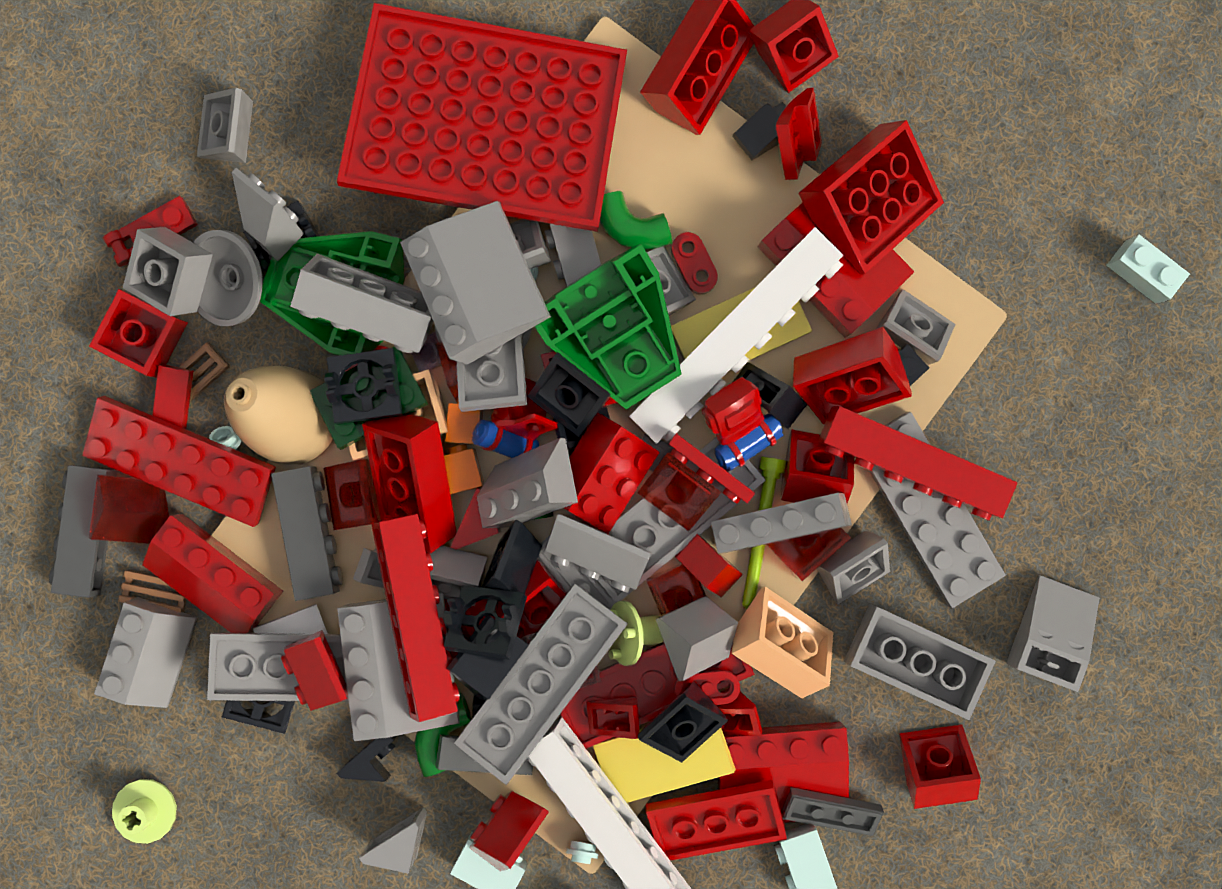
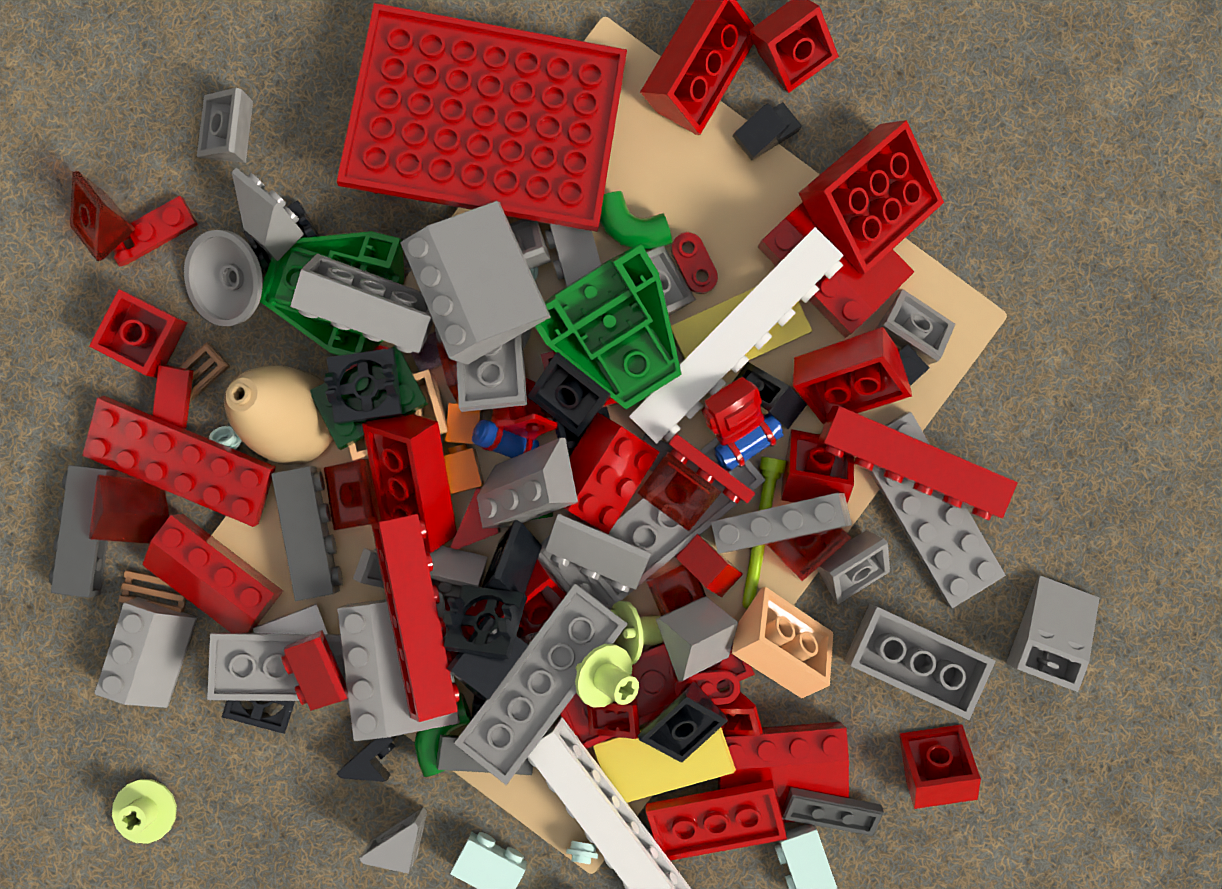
light grey brick [123,227,213,316] -> none
red slope [469,791,549,871] -> none
red slope [776,88,822,180] -> none
light aqua brick [1106,234,1190,304] -> none
none -> clear red slope [70,171,135,261]
none -> yellowish green piece [575,644,639,707]

